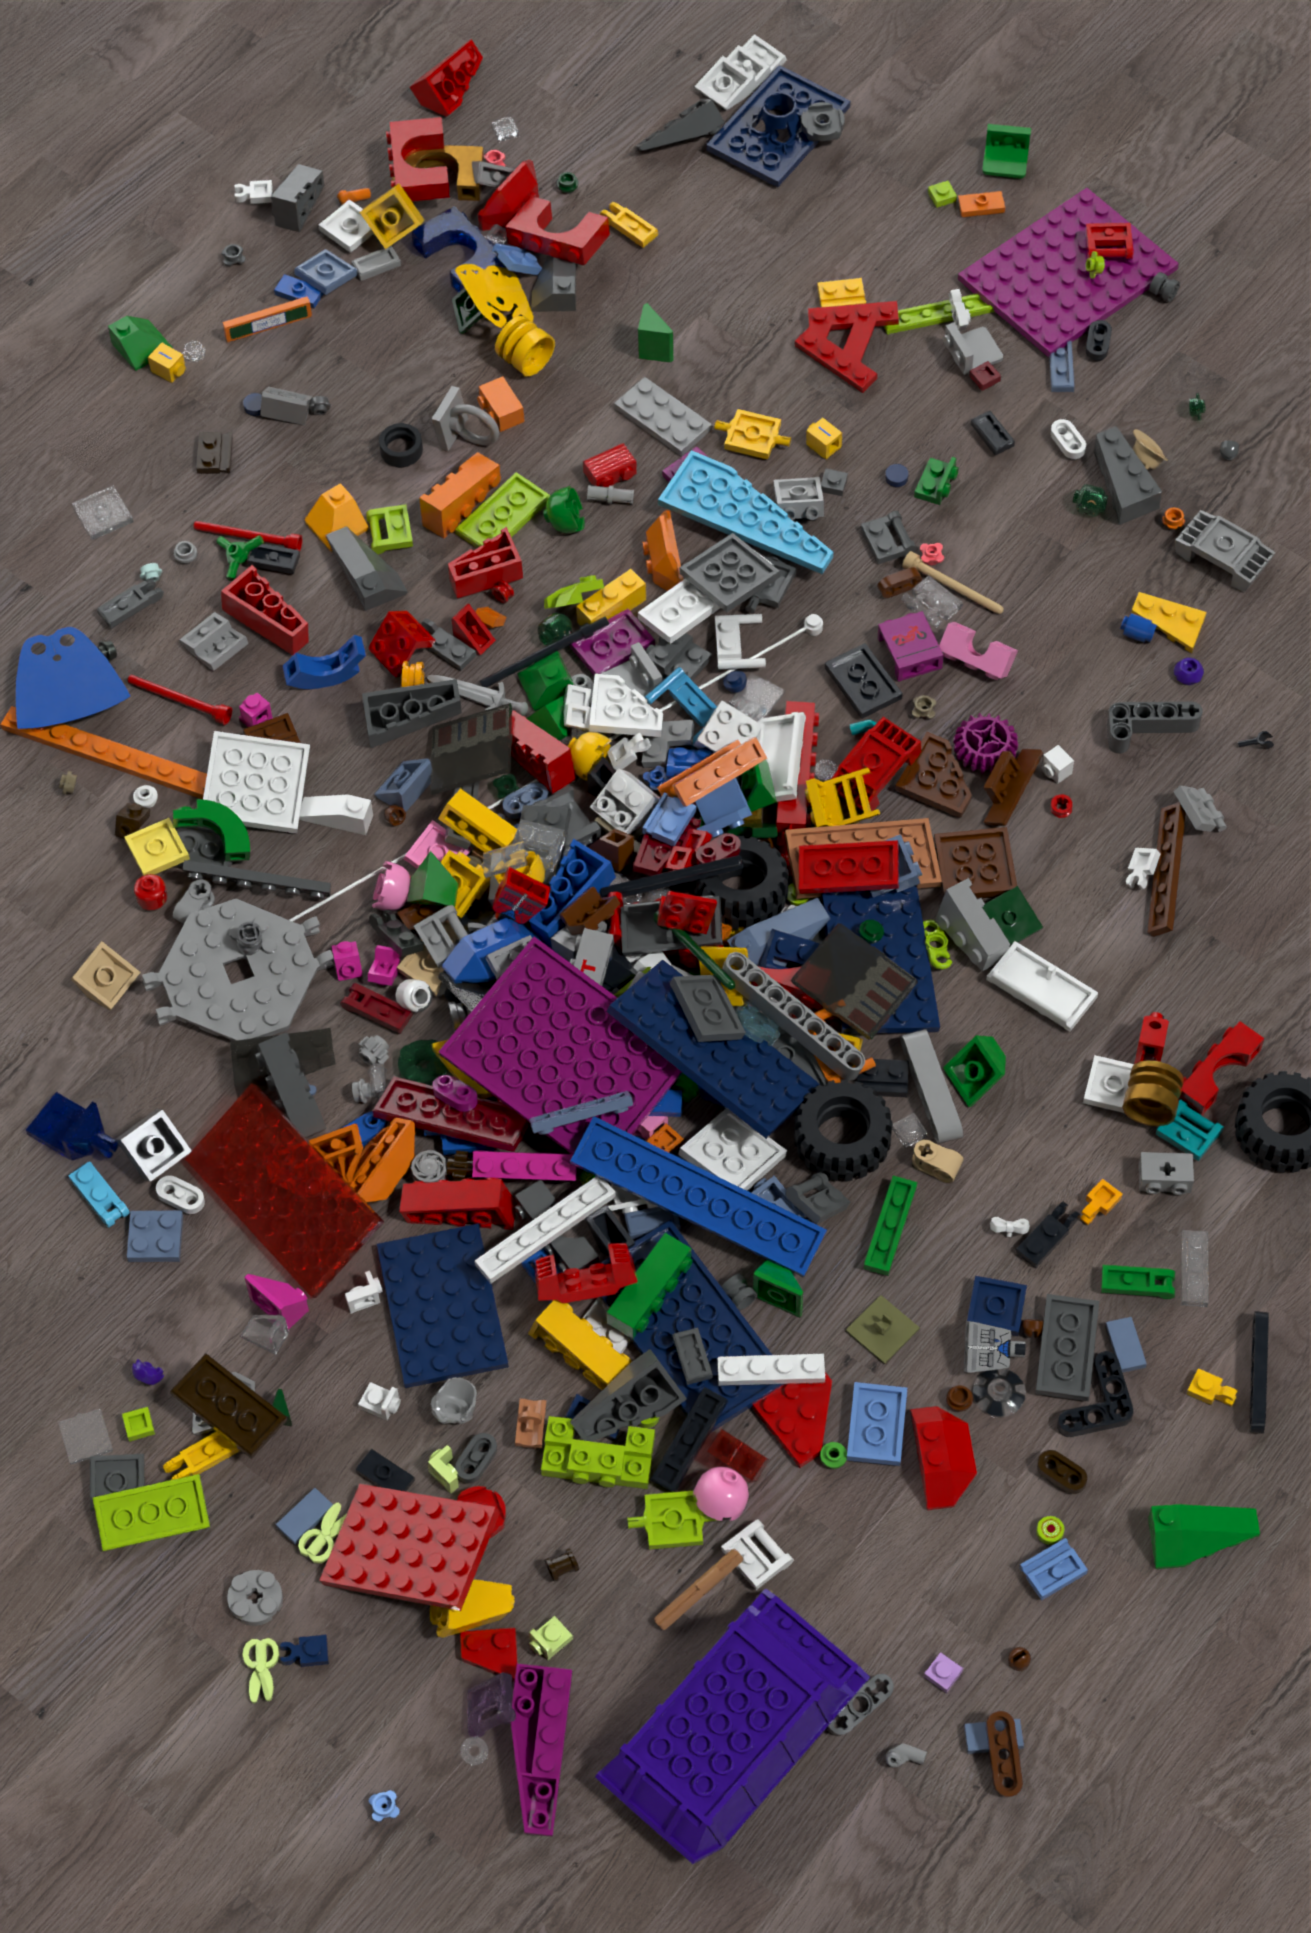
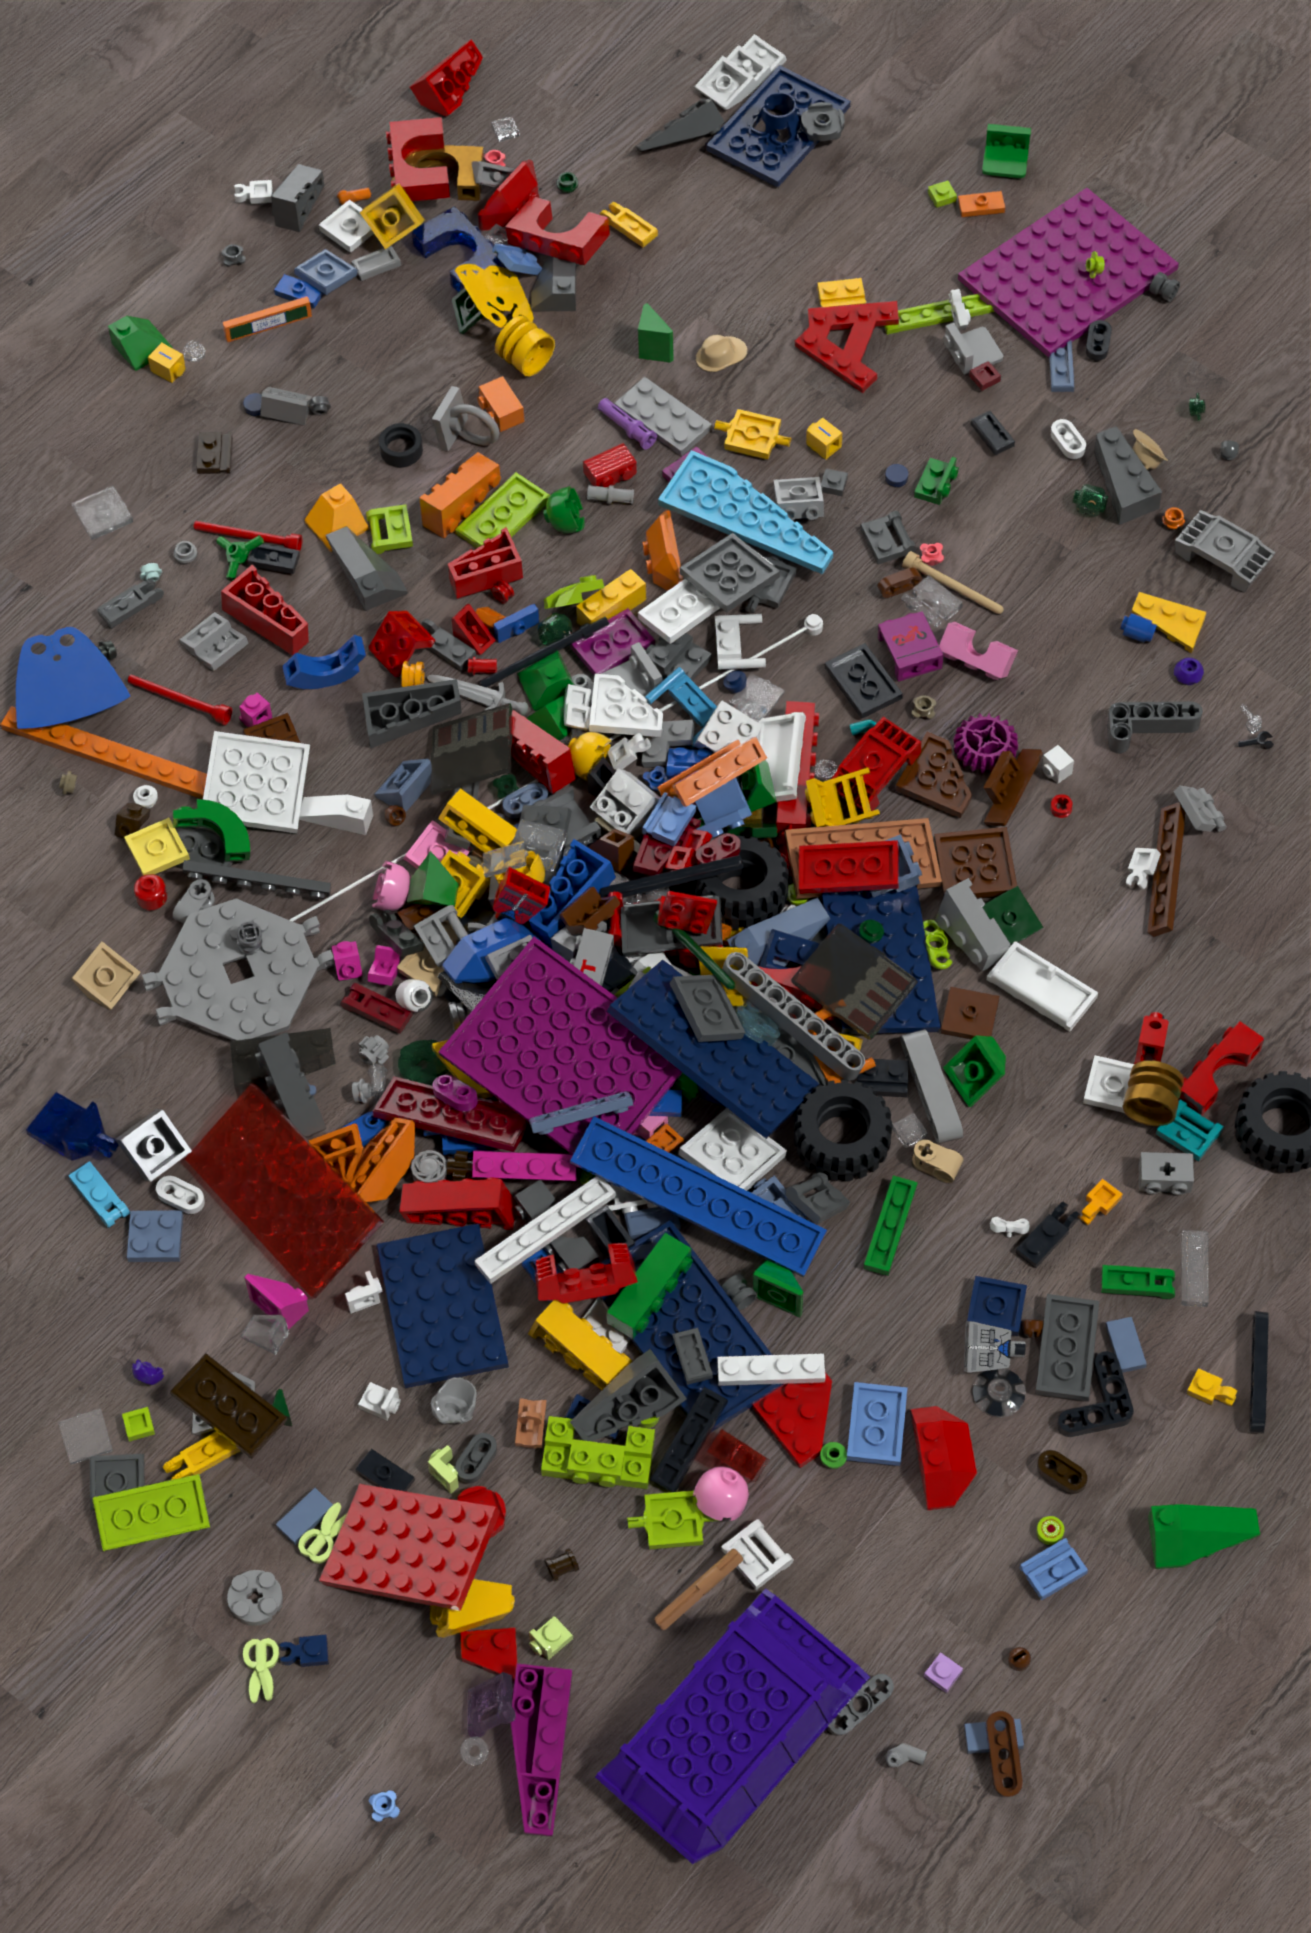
olive piece [846,1295,920,1364] -> none
reddish brown plate [946,1385,973,1412] -> none
red plate [1085,223,1133,259] -> none
none -> red pin [468,656,497,675]
none -> blue plate [493,604,539,643]
none -> medium lavender pin [598,398,657,450]
none -> tan piece [696,335,747,372]
none -> reddish brown plate [941,987,1000,1039]
none -> clear hand [1240,704,1262,734]

